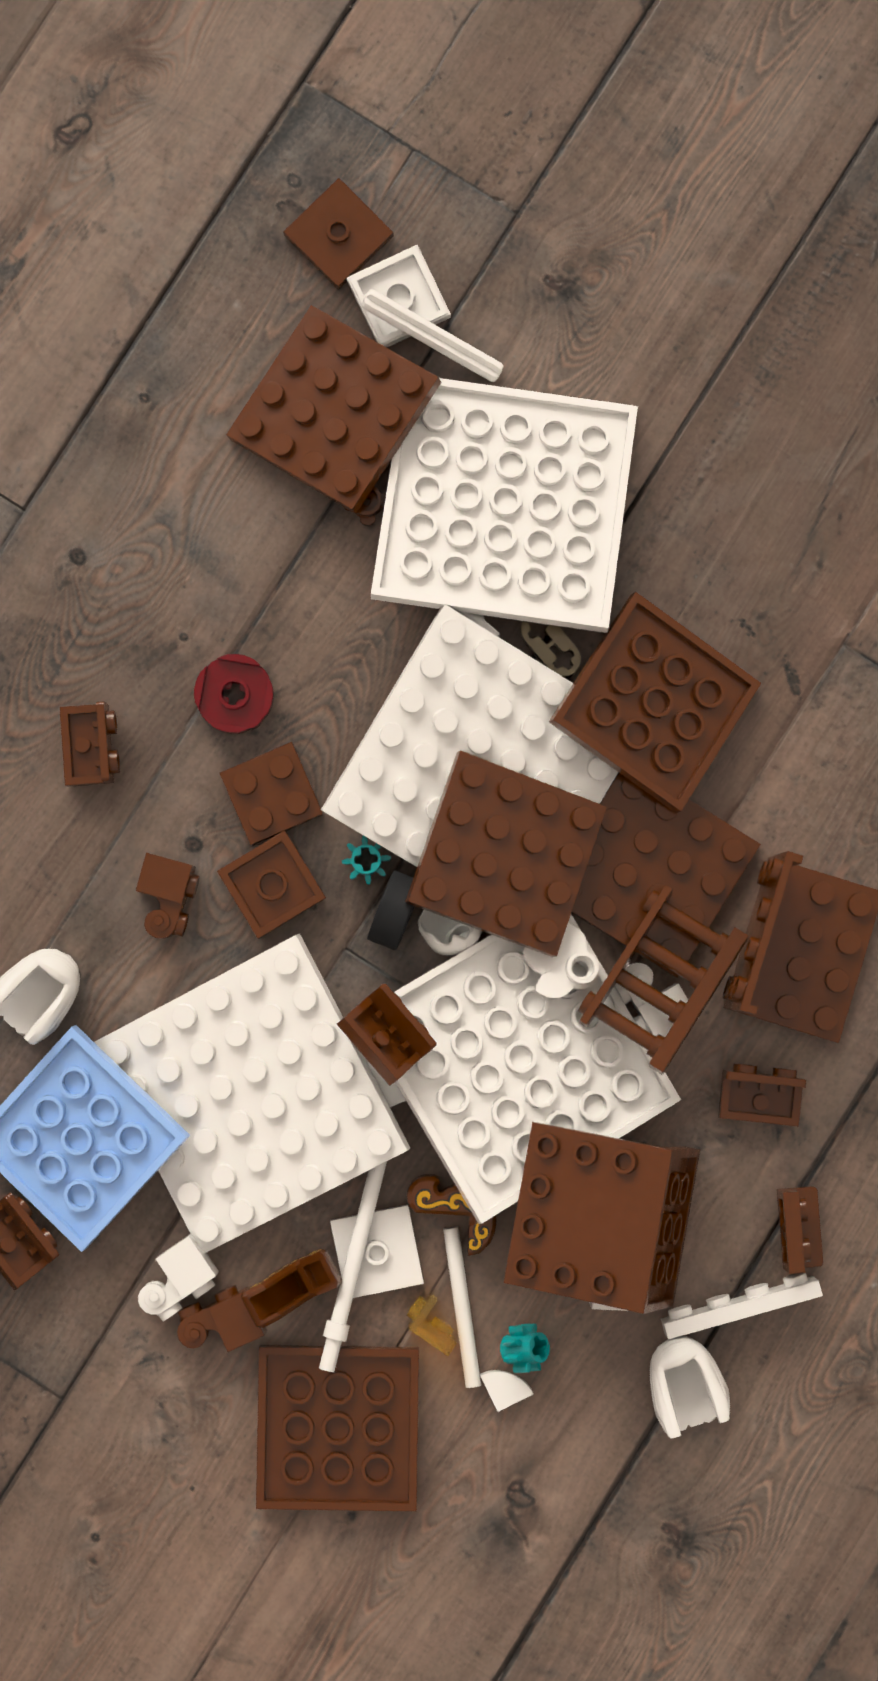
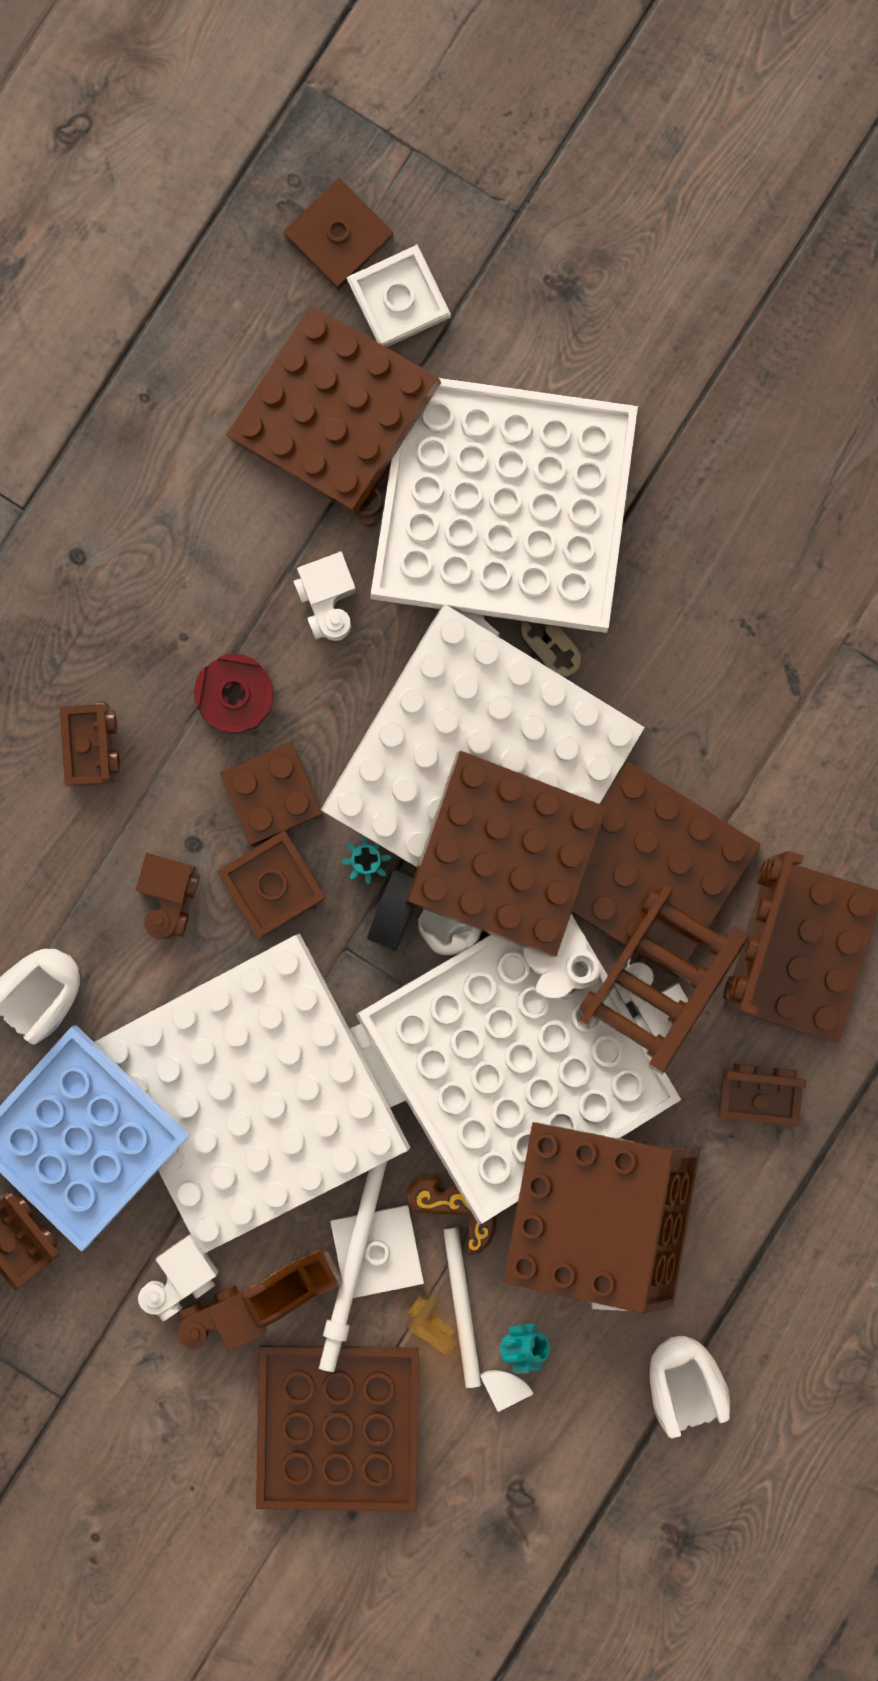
reddish brown bracket [337,984,437,1086] -> none
white axle [361,290,503,382] -> none
reddish brown plate [549,592,761,813] -> none
white plate [661,1273,823,1340] -> none
reddish brown bracket [777,1186,823,1274] -> none
none -> white brick [294,551,357,641]

